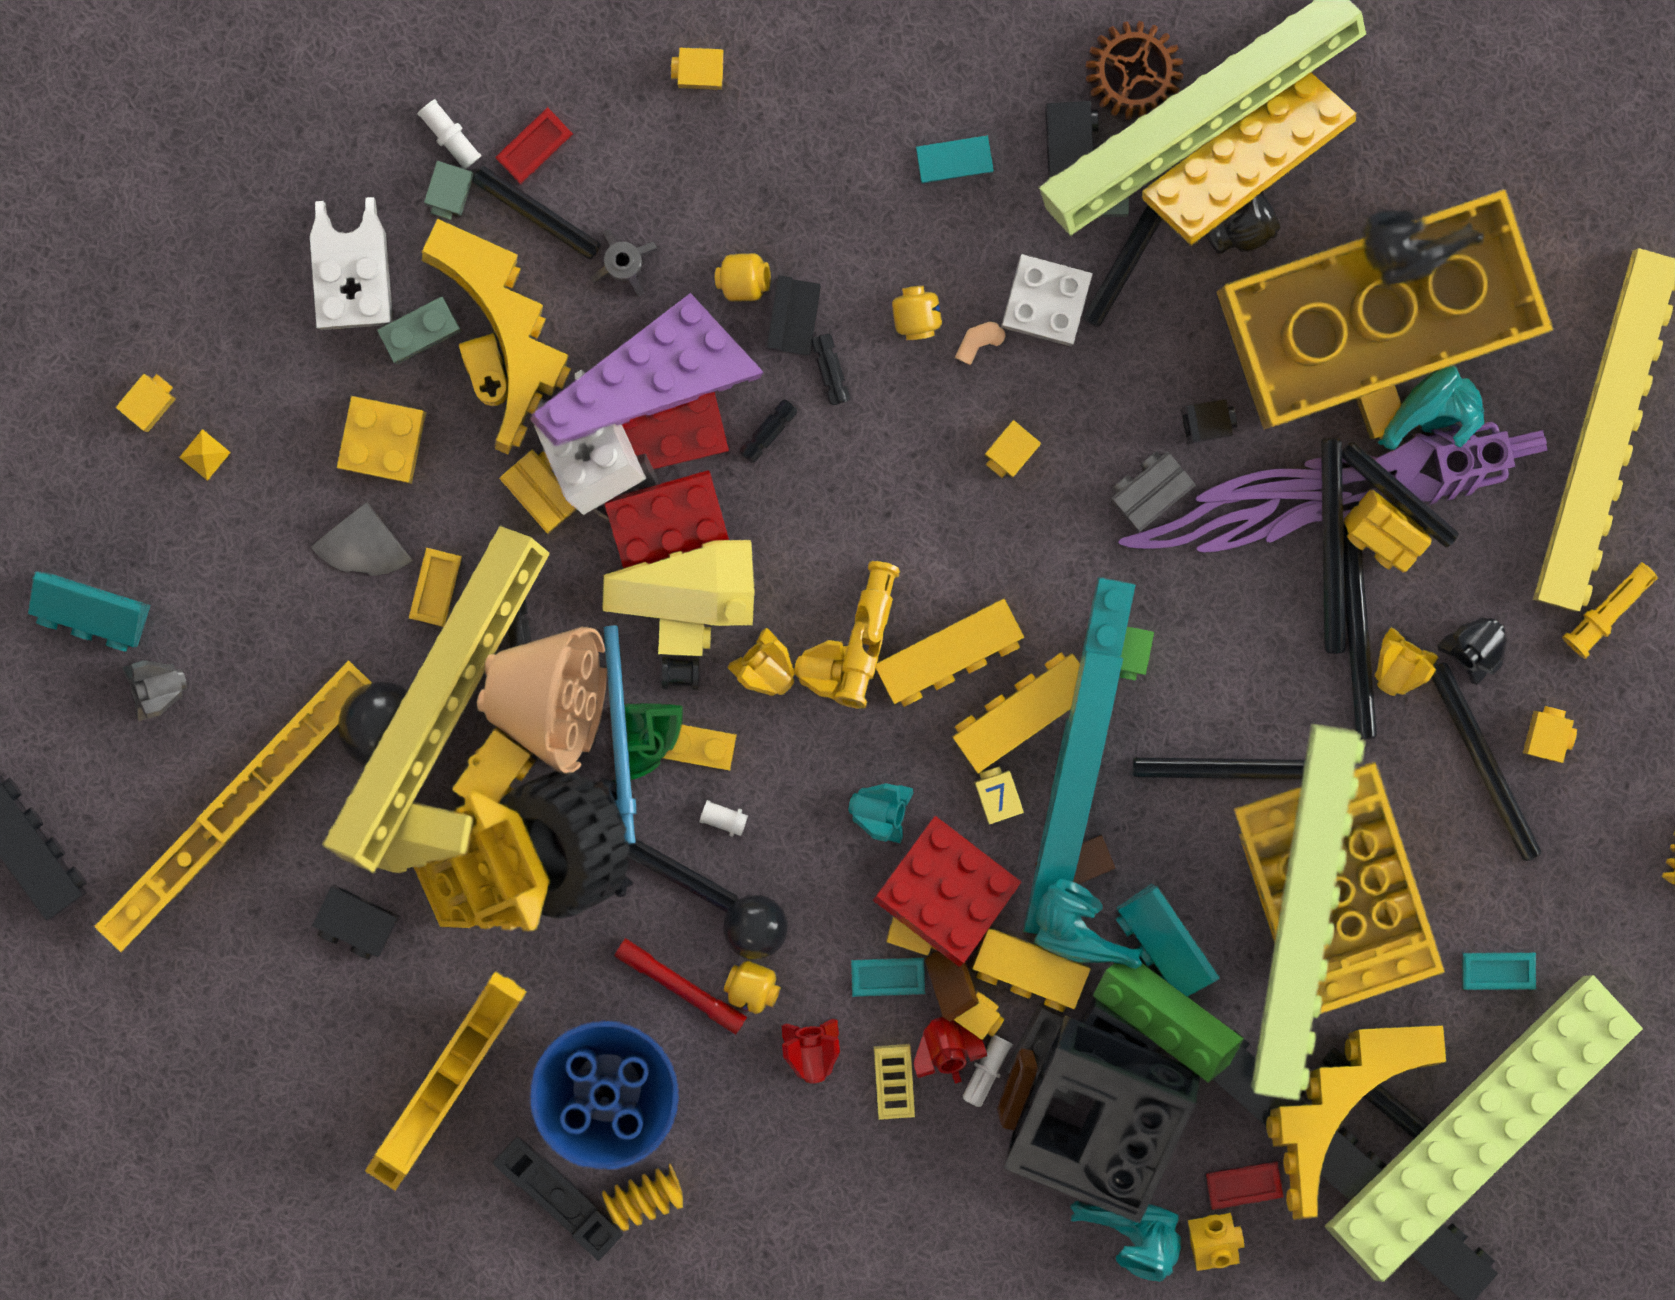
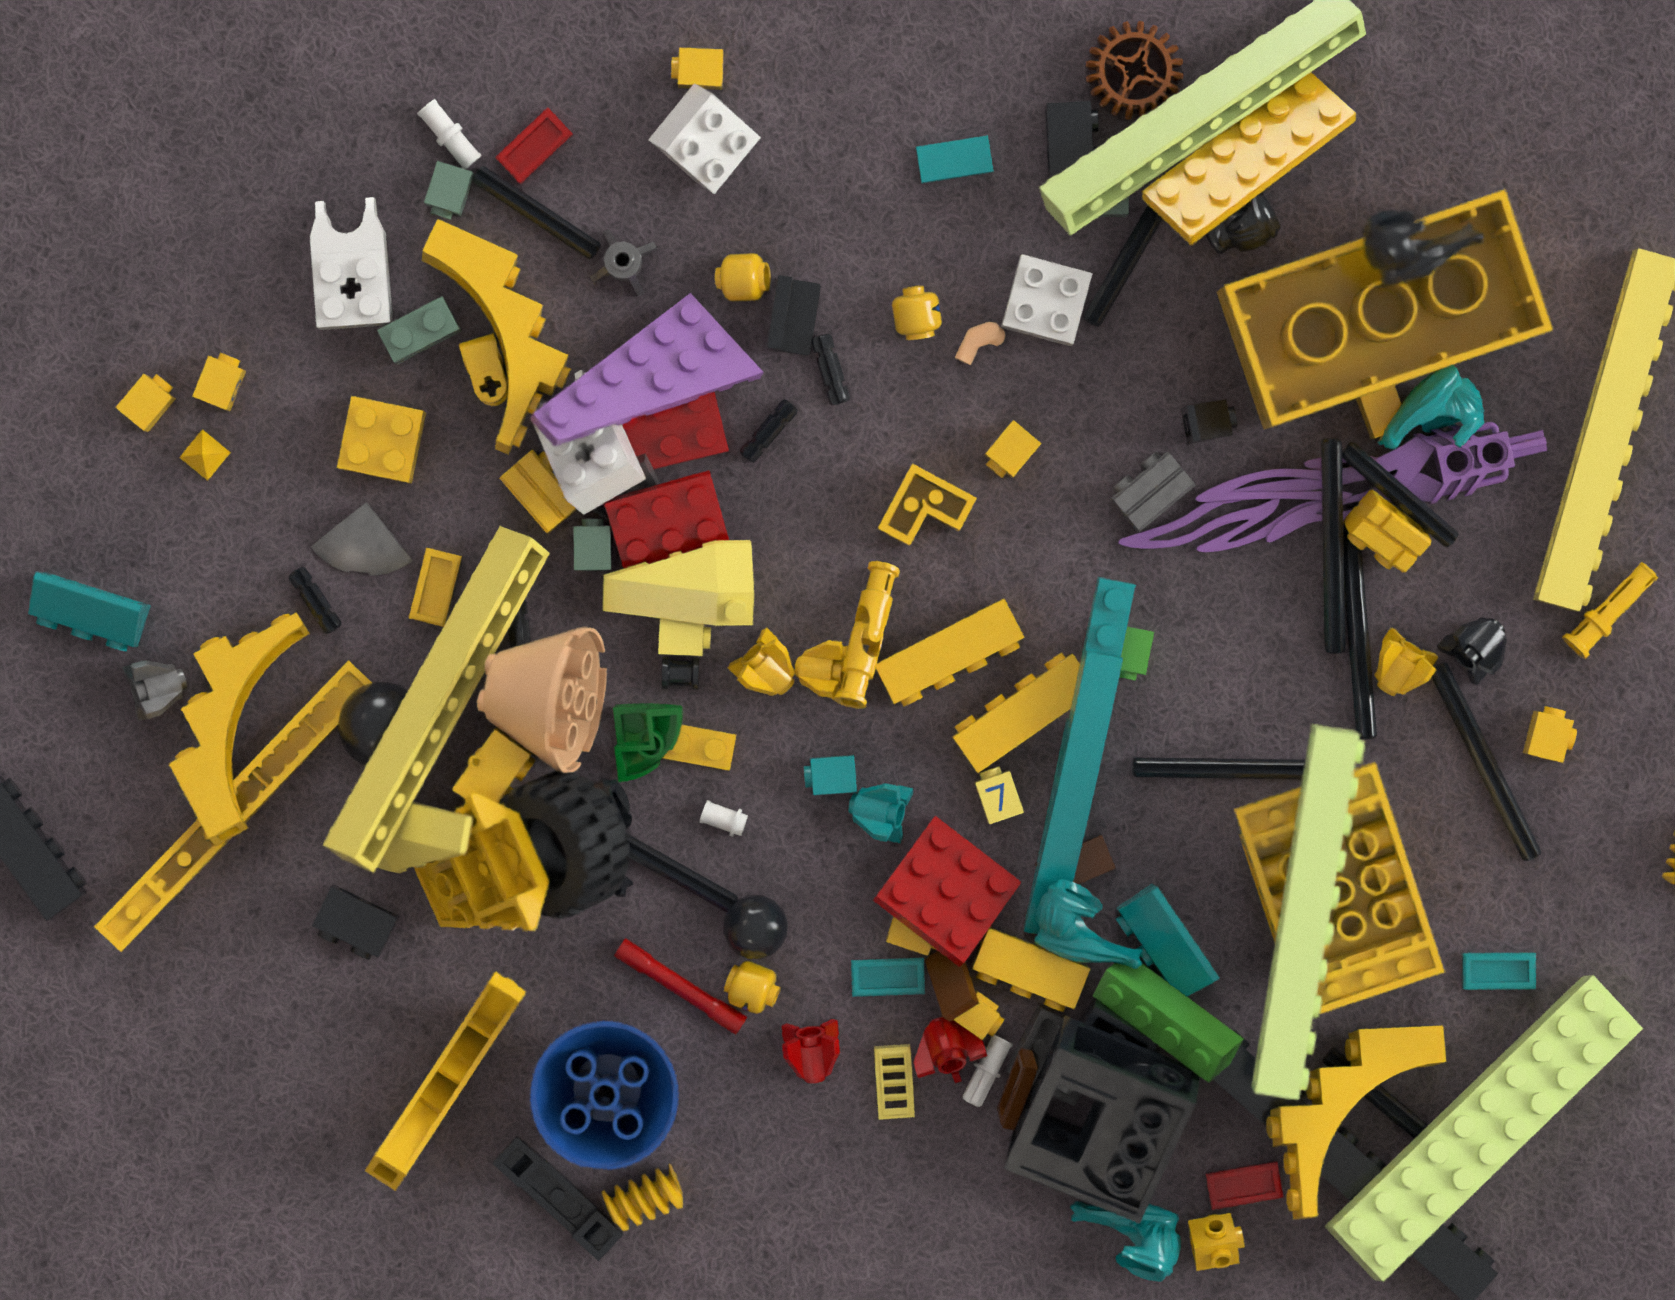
dark azure bar [603,626,637,844] -> none
none -> yellow arch [169,612,310,846]
none -> yellow brick [192,353,246,411]
none -> black axle [289,567,342,634]
none -> sand green brick [574,519,612,571]
none -> white brick [649,83,761,194]
none -> teal brick [804,755,857,795]
none -> yellow brick [877,464,977,546]

